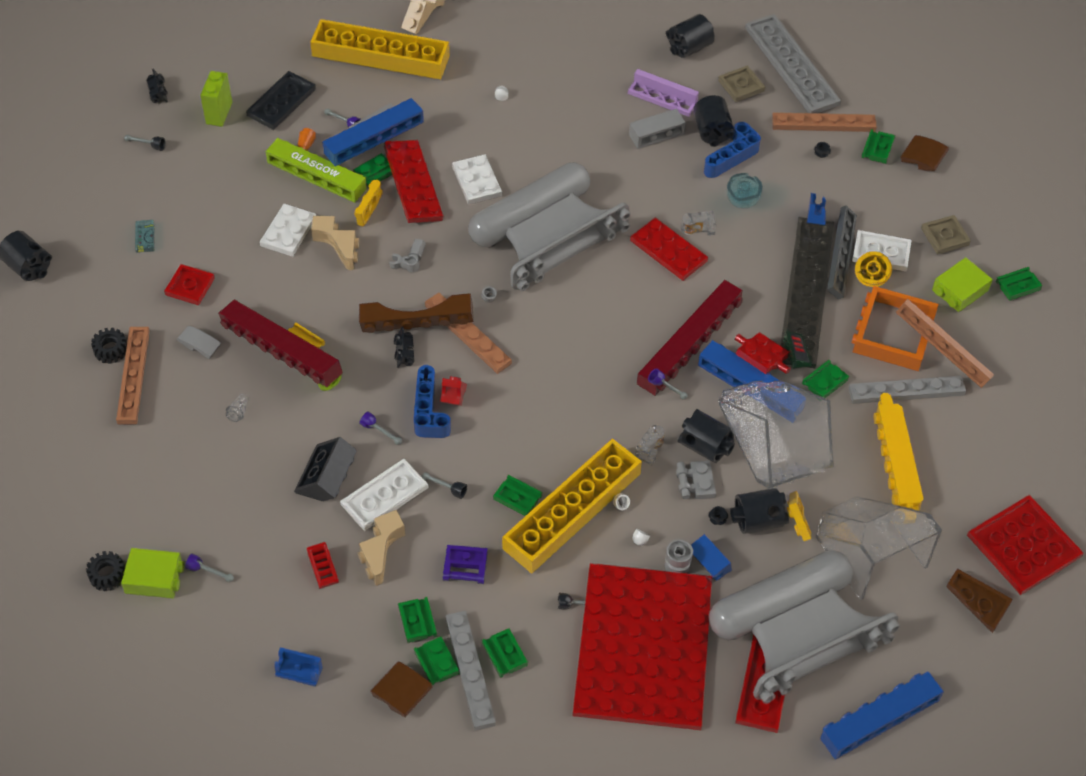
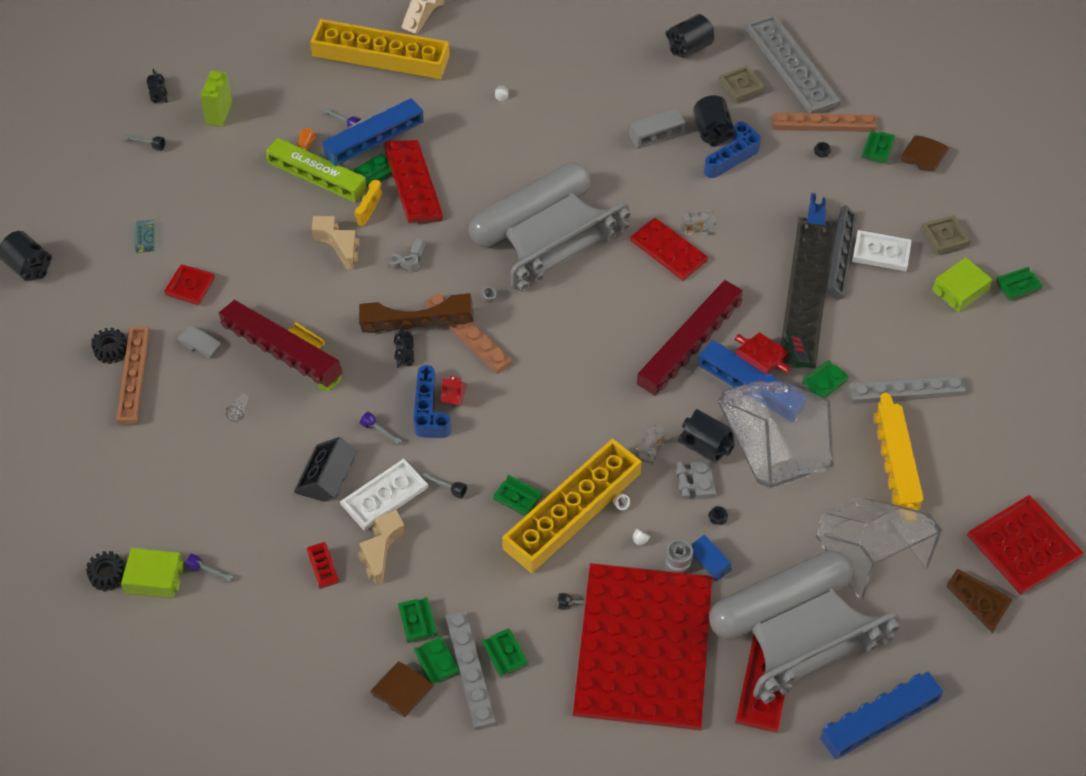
black plate [246,71,316,130] -> none
white plate [260,204,316,257] -> none
blue hinge [274,647,323,687] -> none
dark purple plate [443,545,488,584] -> none
white plate [452,154,502,205] -> none
lavender fence [628,69,699,117] -> none
dark purple hinge [648,369,688,399] -> none
clear light blue cylinder [726,173,763,209] -> none
black cylinder [730,488,789,534] -> none
yellow plate [787,491,812,541] -> none
orange window [851,286,939,371] -> none
yellow cone [855,251,892,287] -> none
nougat plate [896,299,994,388] -> none

